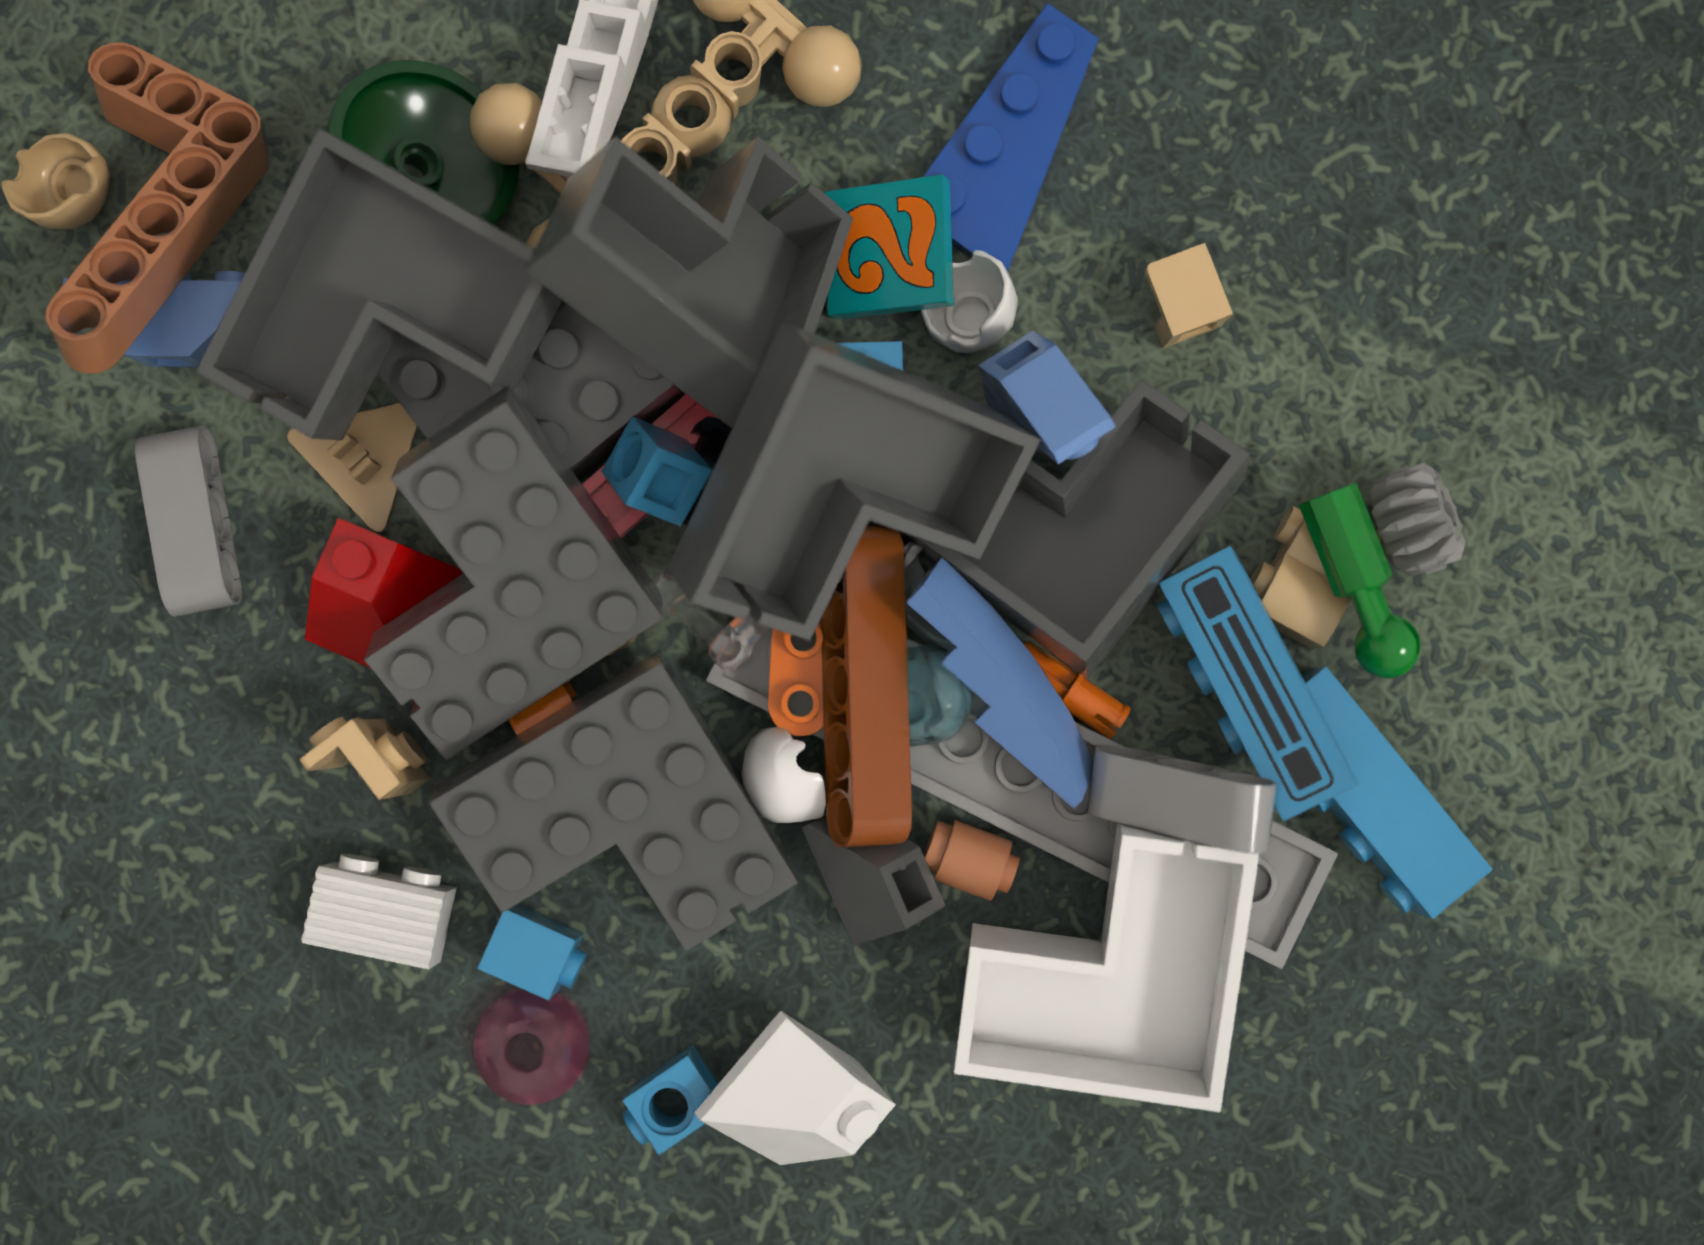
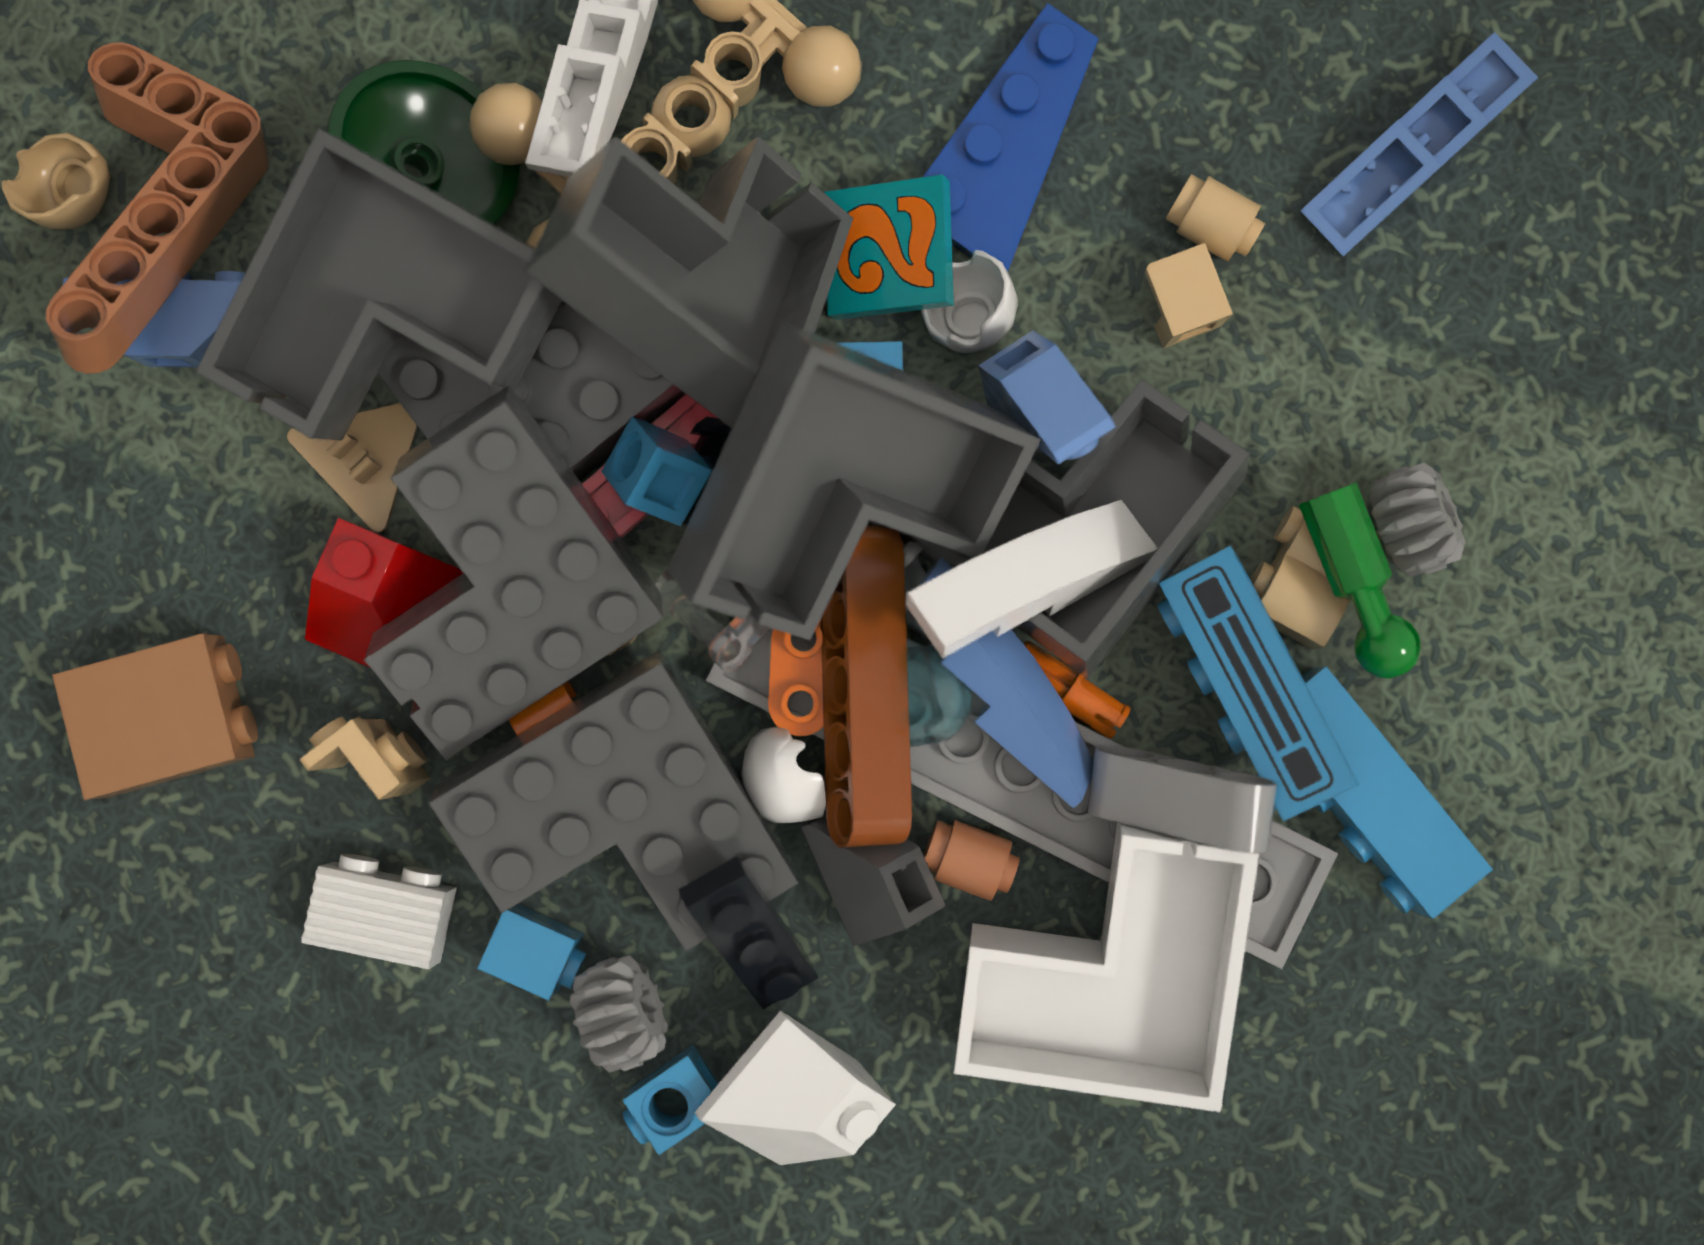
light grey beam [135,425,242,617] -> none
clear pink piece [473,988,591,1105] -> none
none -> medium nougat brick [52,633,258,800]
none -> light grey gear [570,955,668,1073]
none -> black plate [678,856,819,1009]
none -> white slope [906,500,1158,658]
none -> tan brick [1166,174,1265,262]
none -> medium blue slope [1300,32,1538,256]

